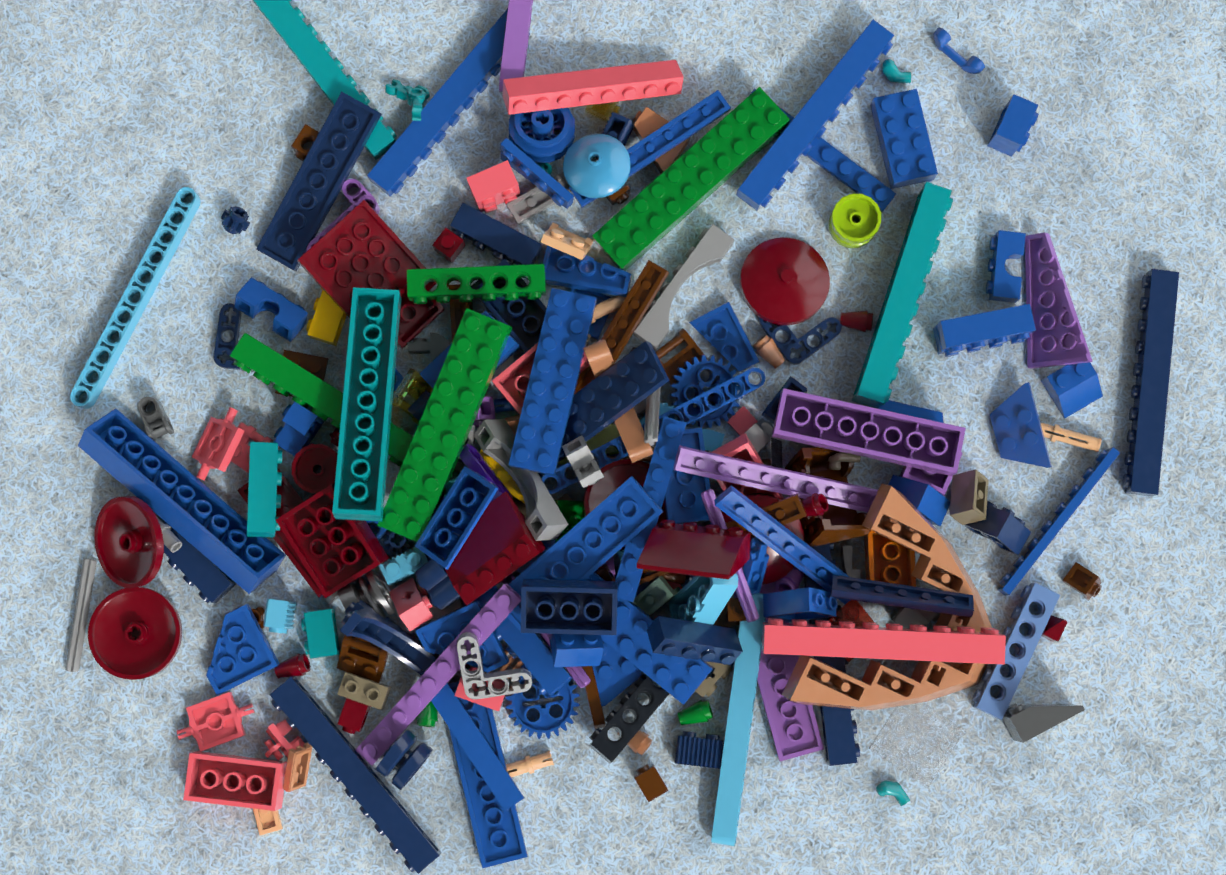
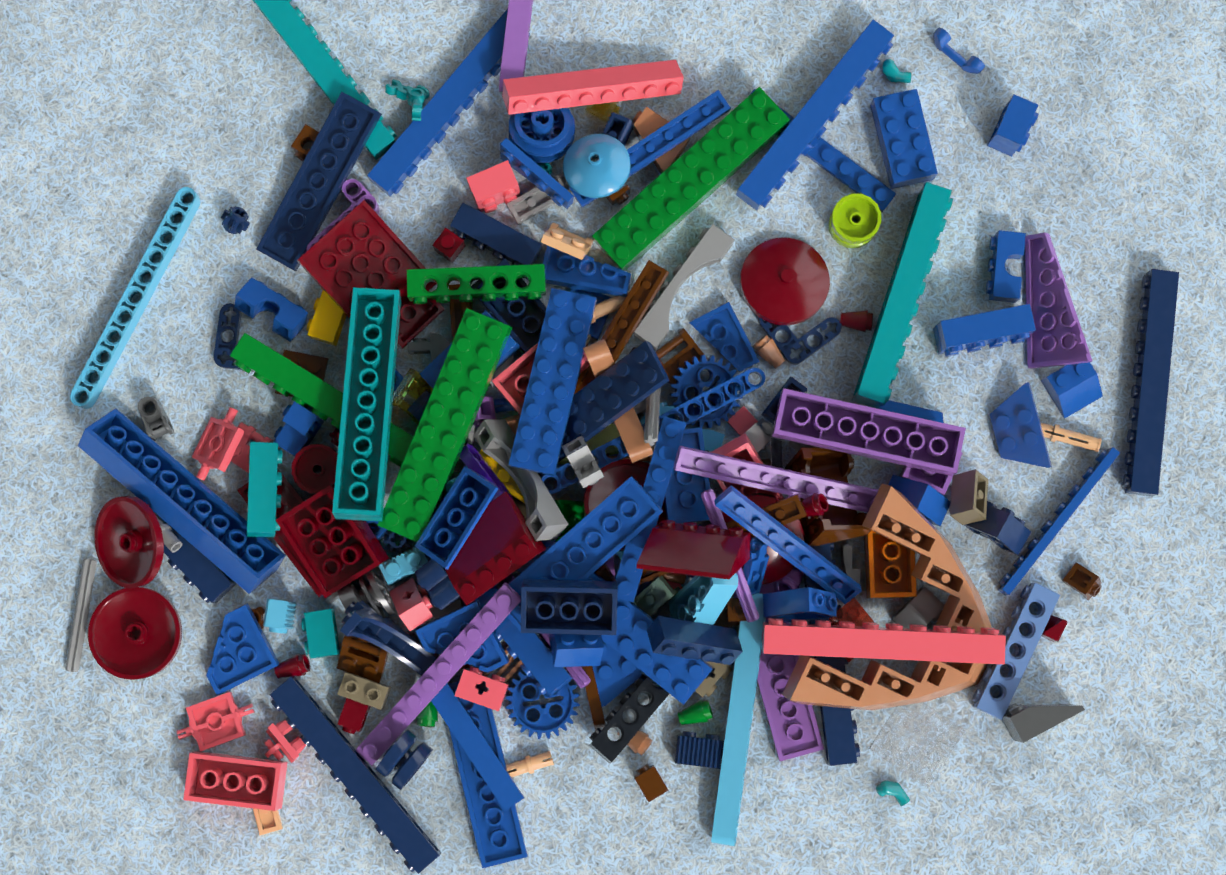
nougat tile [283,743,312,793] -> none
light grey beam [457,632,532,699] -> none
dark tan arm [828,452,861,470] -> none
dark blue plate [831,575,974,617] -> none

